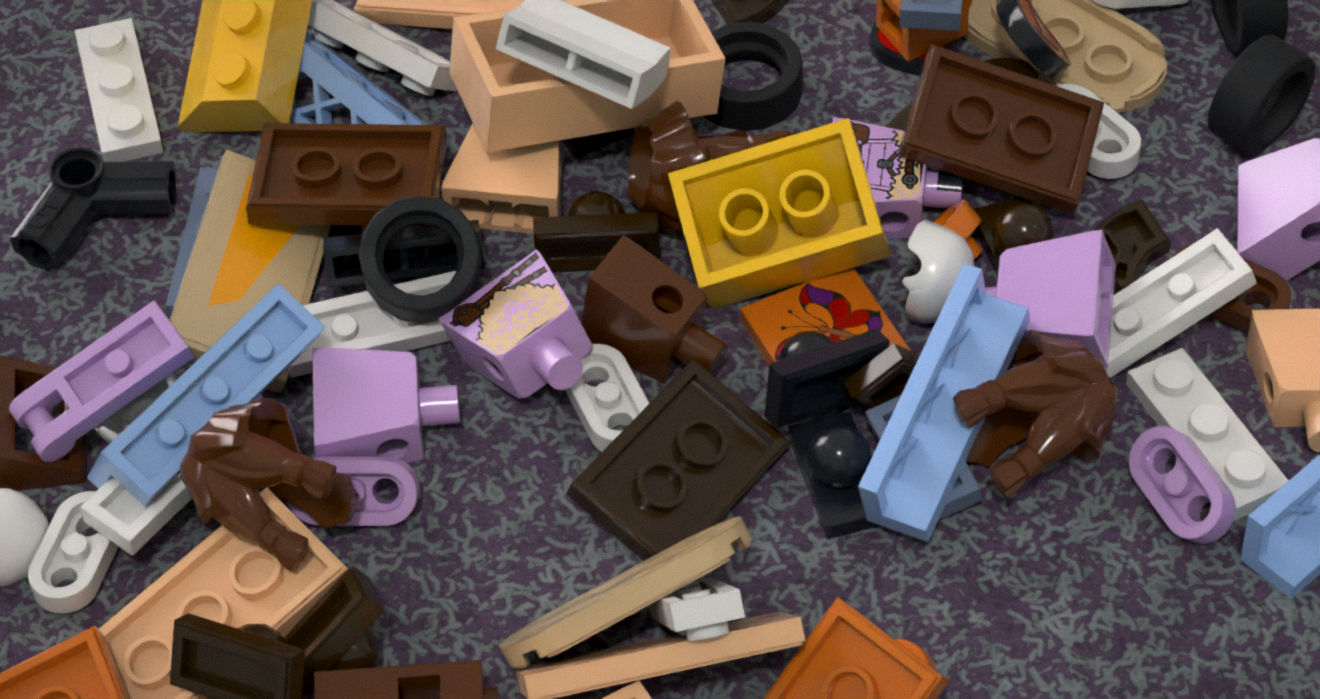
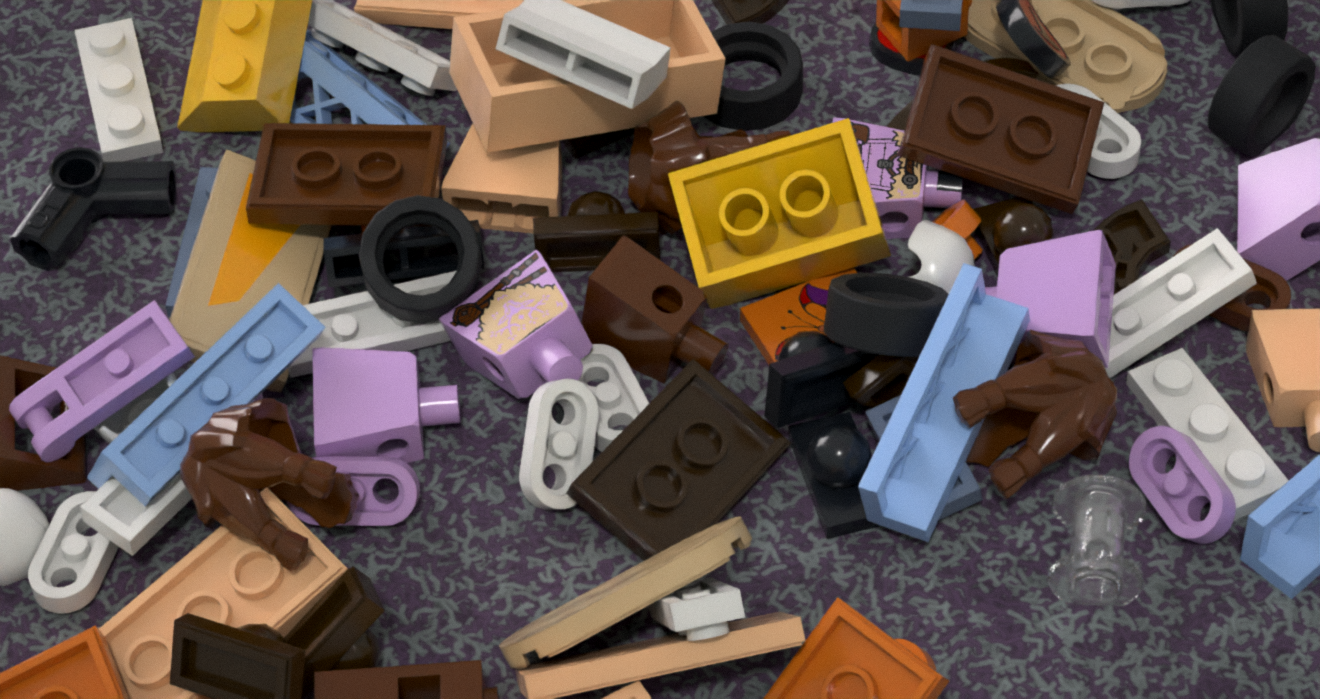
none -> white plate [519,379,599,510]
none -> black tyre [823,273,949,357]
none -> clear hose [1047,475,1147,608]

